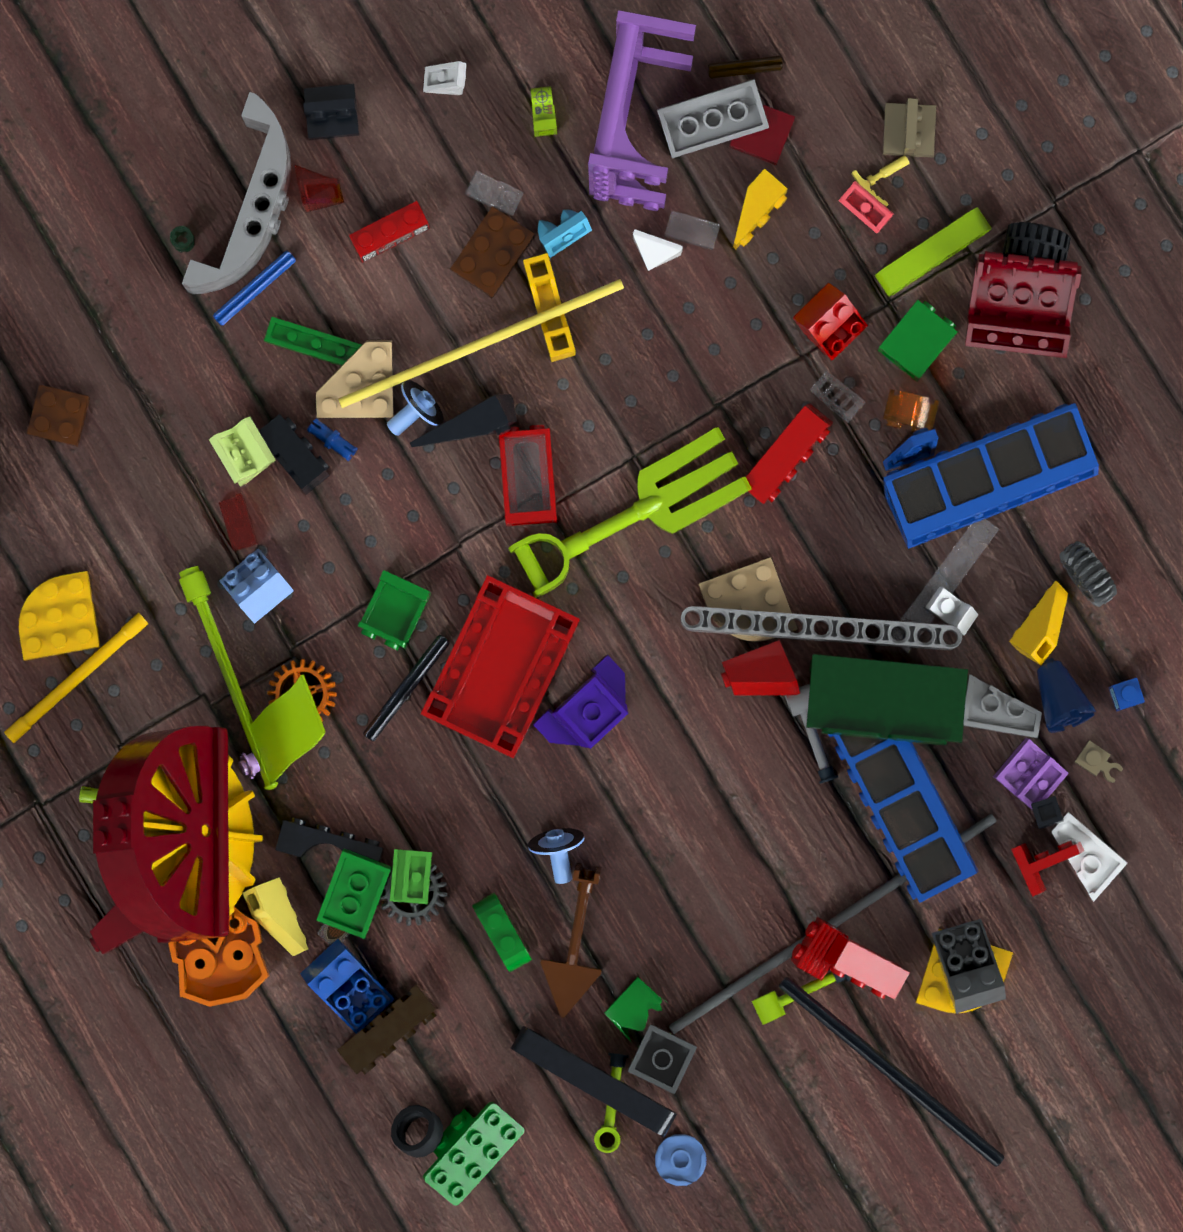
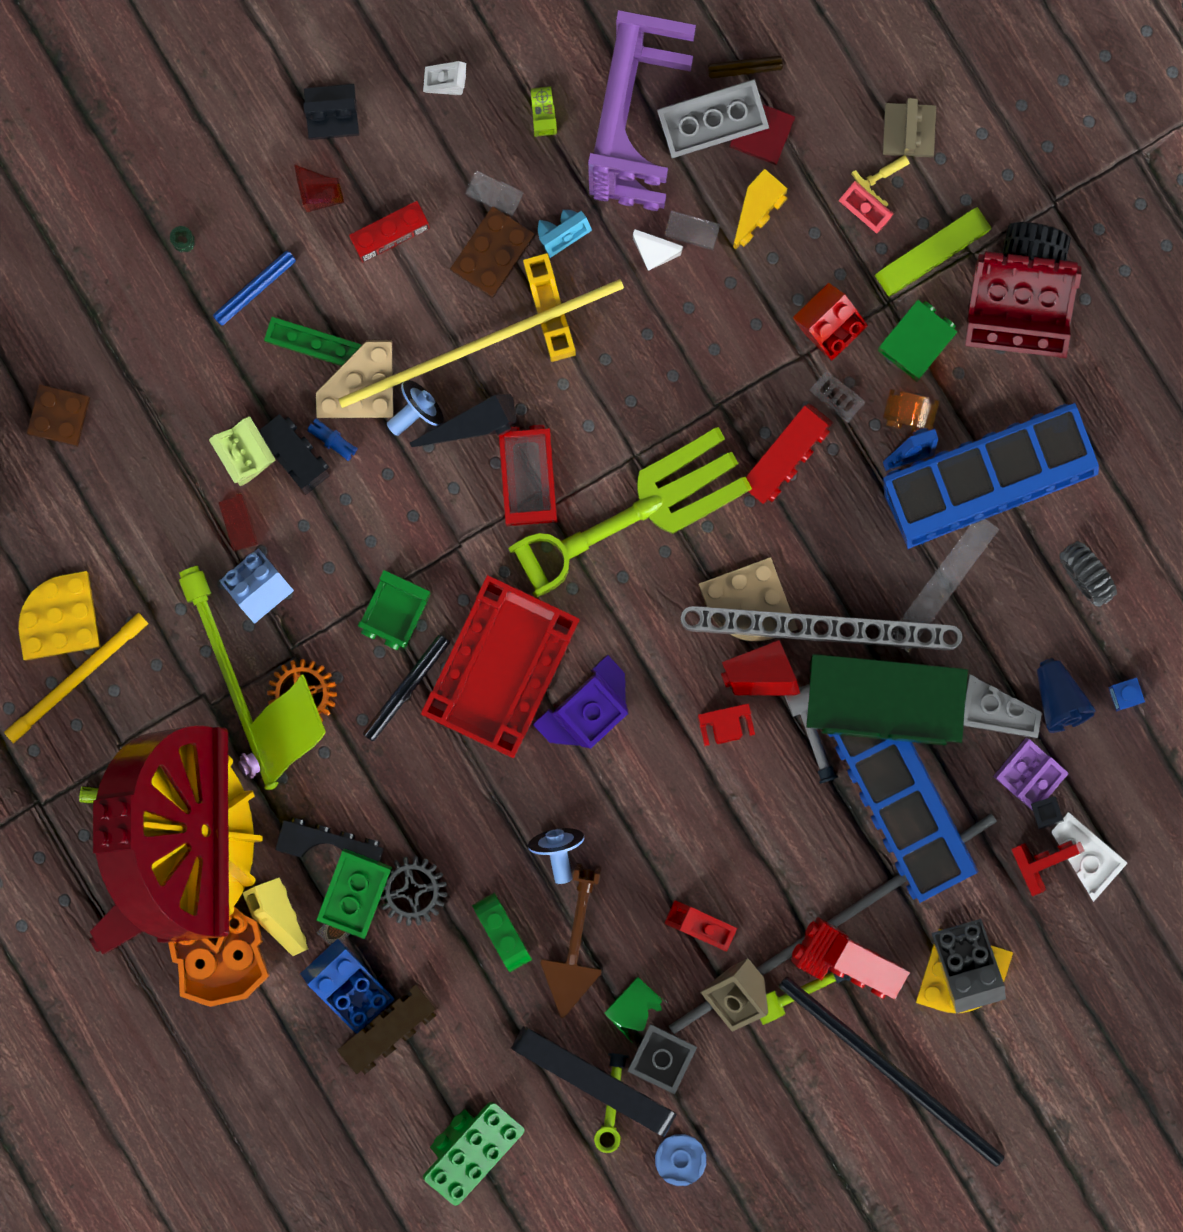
light grey slope [182,92,291,294] -> none
bright green plate [390,849,432,904] -> none
black tyre [391,1105,443,1158] -> none
white slope [925,586,978,636] -> none
yellow slope [1009,580,1068,665] -> none
dark tan plate [1074,740,1123,783] -> none
none -> red bracket [664,900,737,952]
none -> red panel [697,703,755,747]
none -> dark tan slope [700,958,768,1032]

